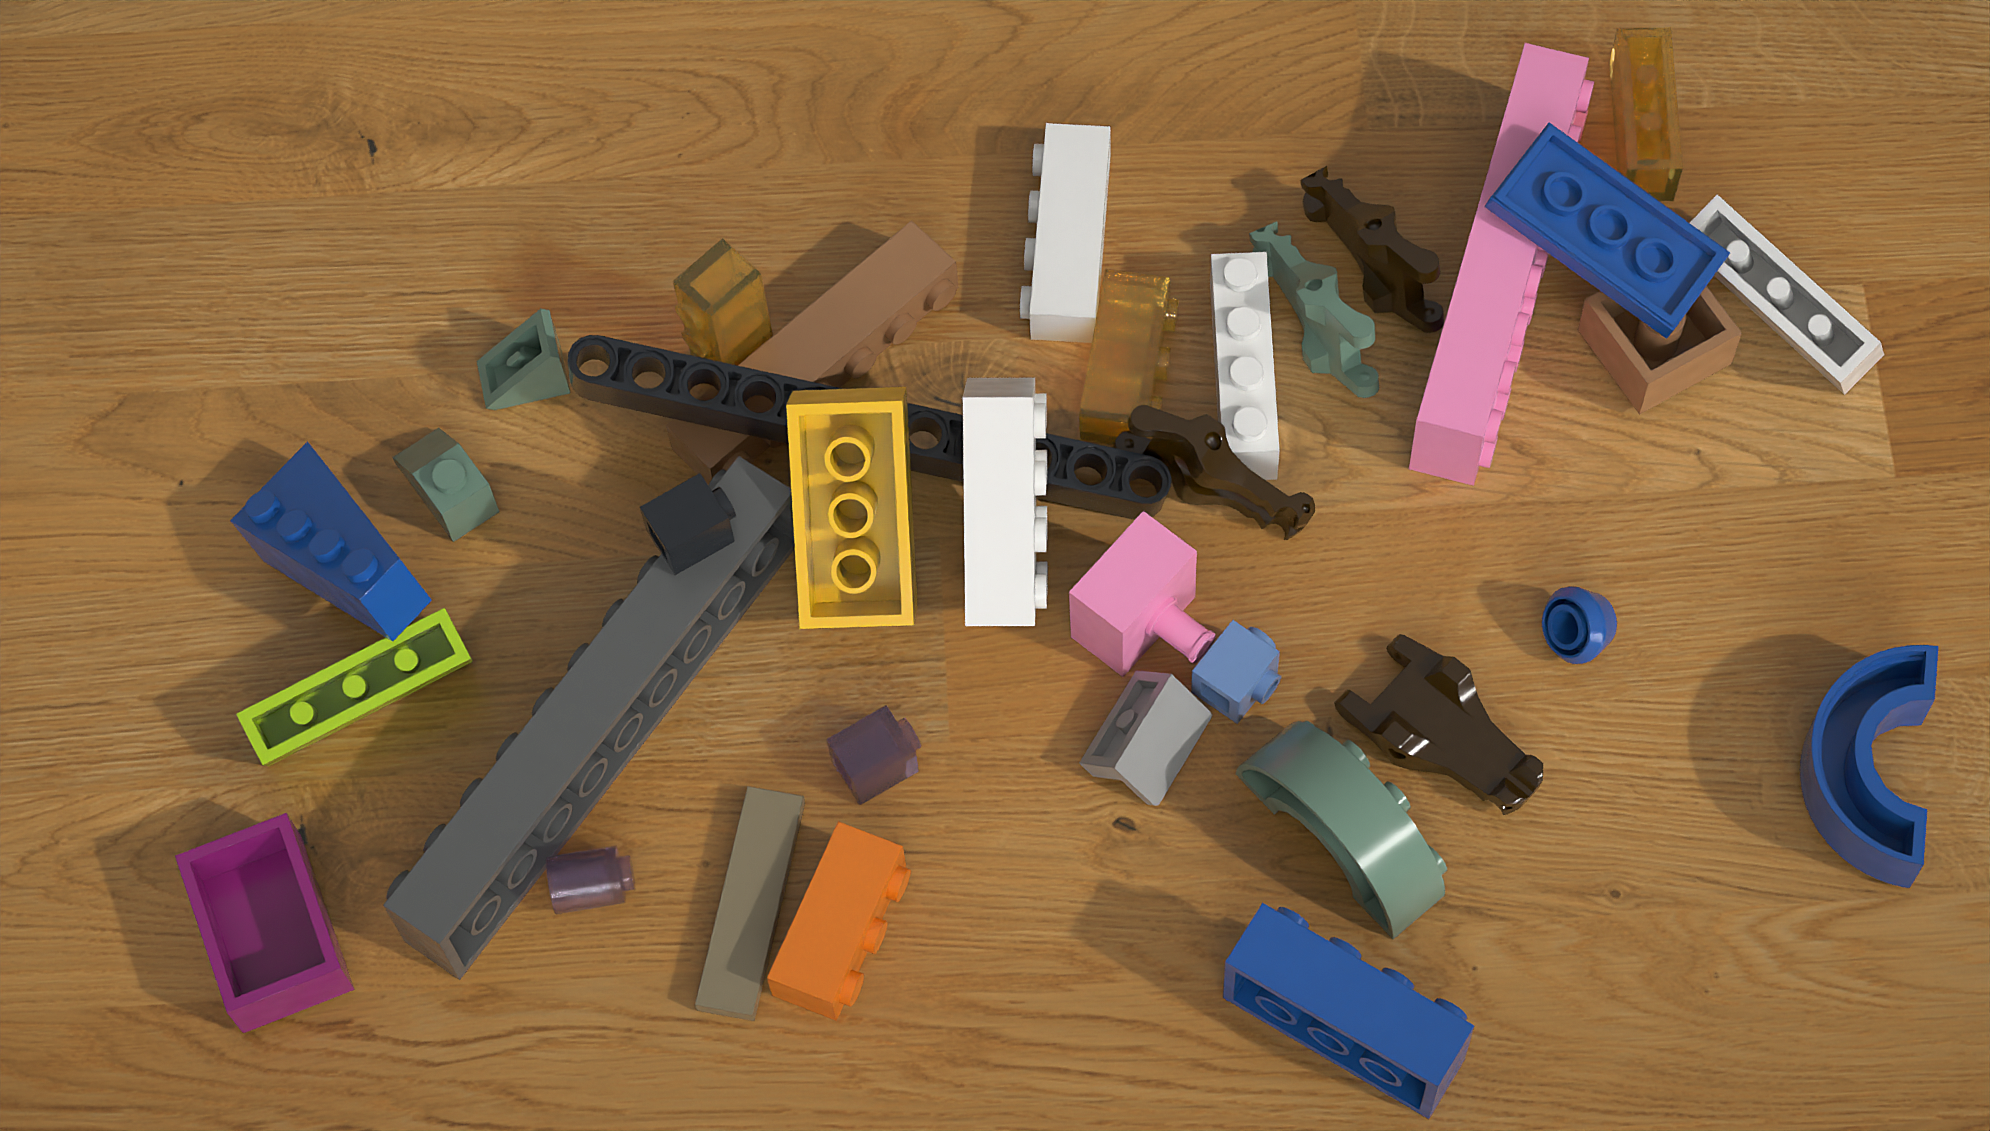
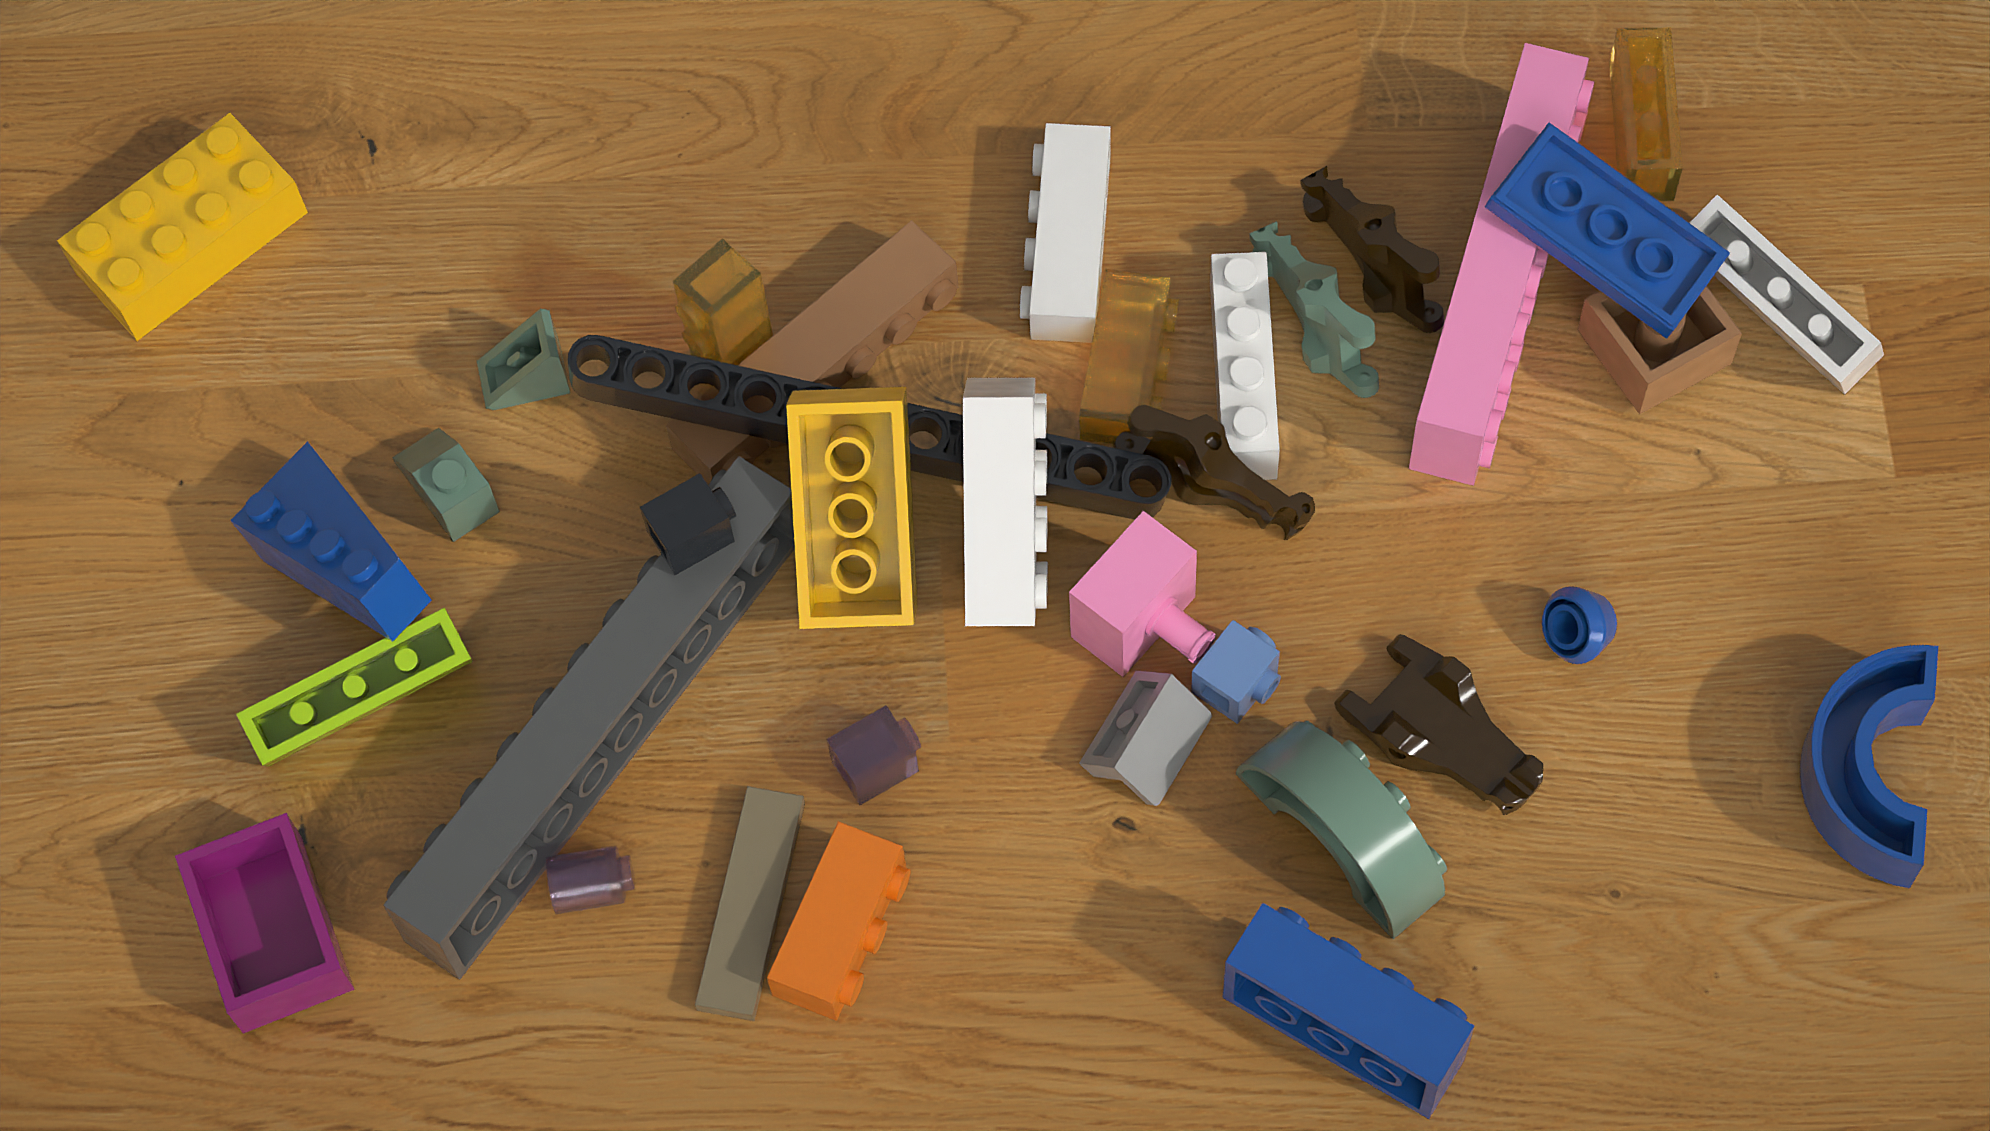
none -> yellow brick [57,113,308,341]

